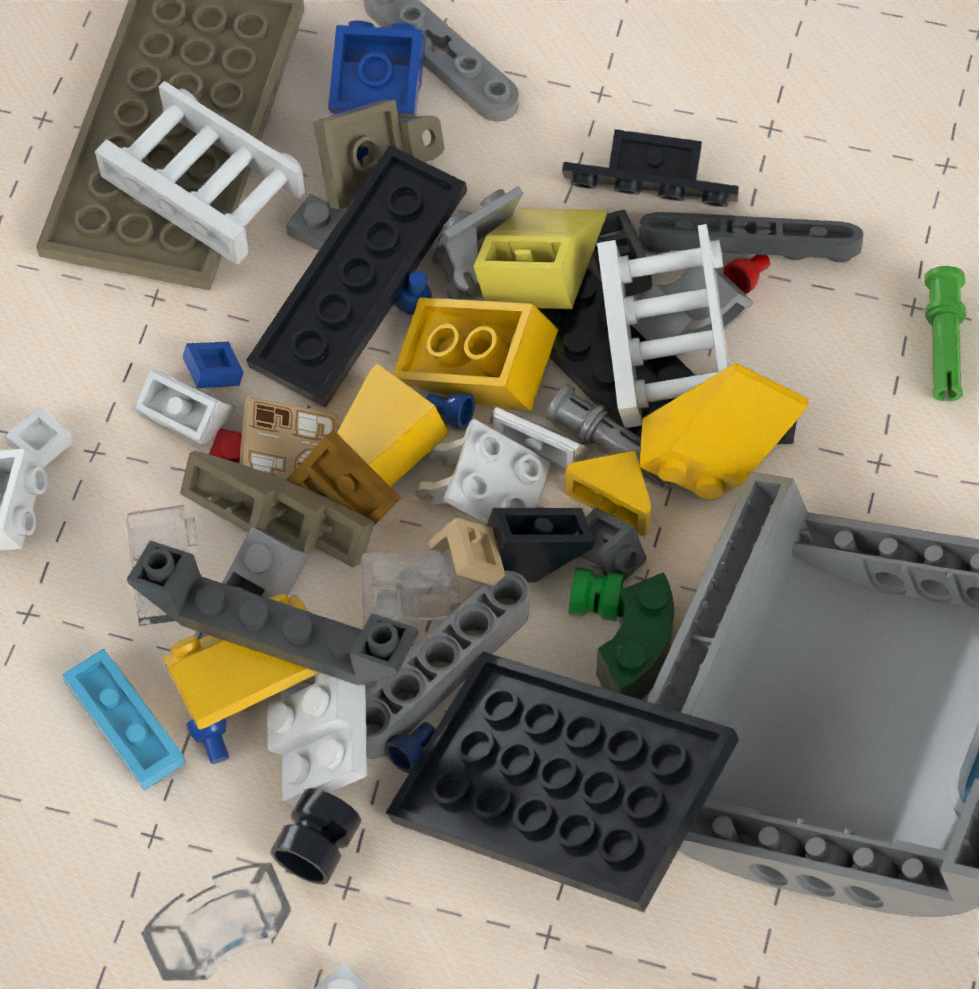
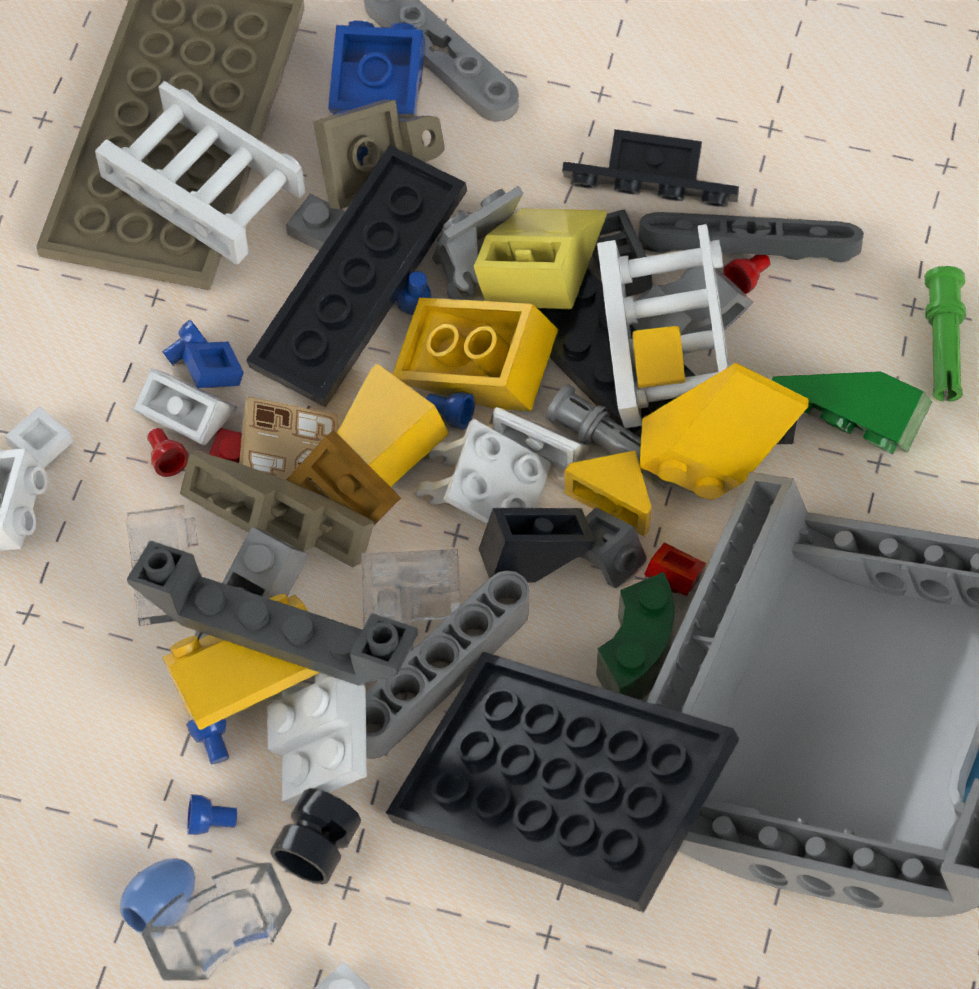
medium azure plate [62,648,186,791] -> none
dark blue piece [385,722,435,773] -> none
tan bracket [428,517,506,586] -> none
green wheel [569,567,624,621] -> none
none -> medium blue animal [120,858,195,934]
none -> red piece [147,428,189,477]
none -> blue piece [162,319,207,366]
none -> blue piece [187,794,237,835]
none -> yellow slope [632,326,685,388]
none -> red plate [644,542,707,597]
none -> green slope [772,371,932,455]

